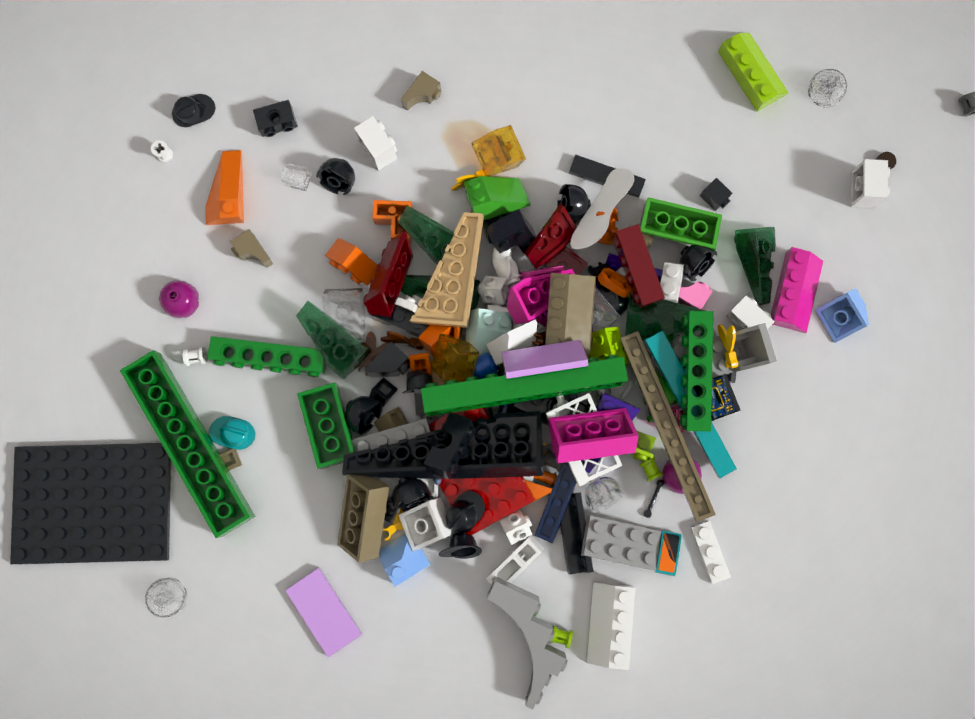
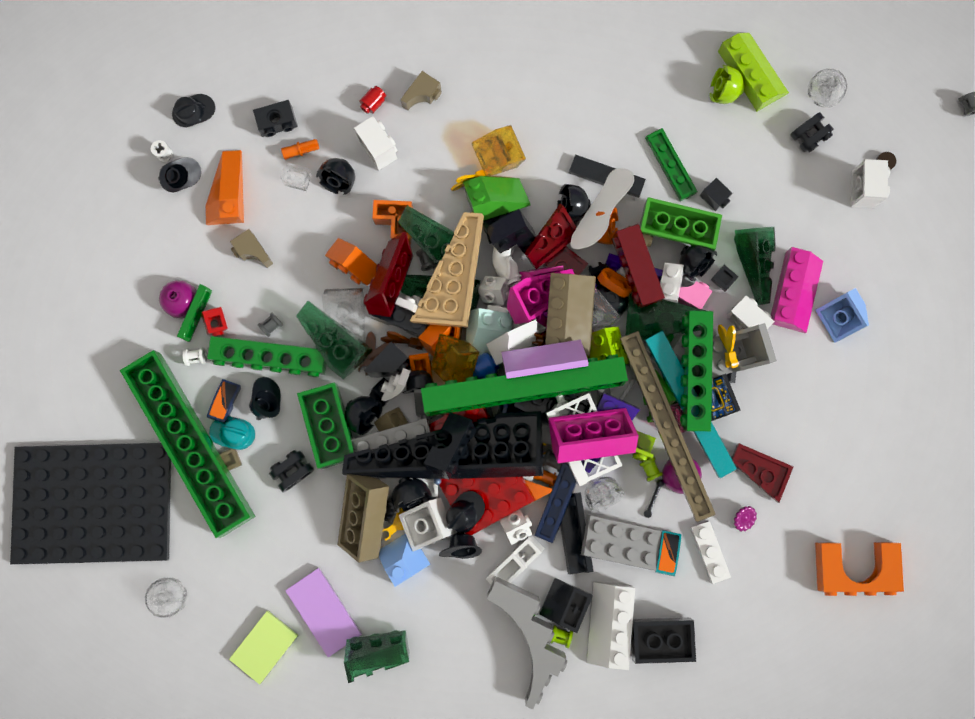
none -> black piece [158,157,201,193]
none -> green tile [177,284,212,342]
none -> red brick [201,307,228,337]
none -> slope [207,379,241,424]
none -> yellowish green tile [229,611,298,685]
none -> black piece [249,377,281,420]
none -> dark grey bush [257,312,283,337]
none -> black brick [269,450,314,493]
none -> orange axle [281,139,319,160]
none -> clear green wedge [344,630,410,683]
none -> red brick [359,86,386,114]
none -> white slope [381,368,410,401]
none -> dark grey bush [416,247,437,271]
none -> black slope [539,578,593,633]
none -> black brick [631,618,696,664]
none -> green tile [645,128,698,202]
none -> lime cylinder [710,65,745,104]
none -> black plate [711,264,739,292]
none -> dark red wing [731,443,794,503]
none -> magenta piece [734,506,757,531]
none -> black brick [790,112,834,153]
none -> orange arch [815,542,904,596]

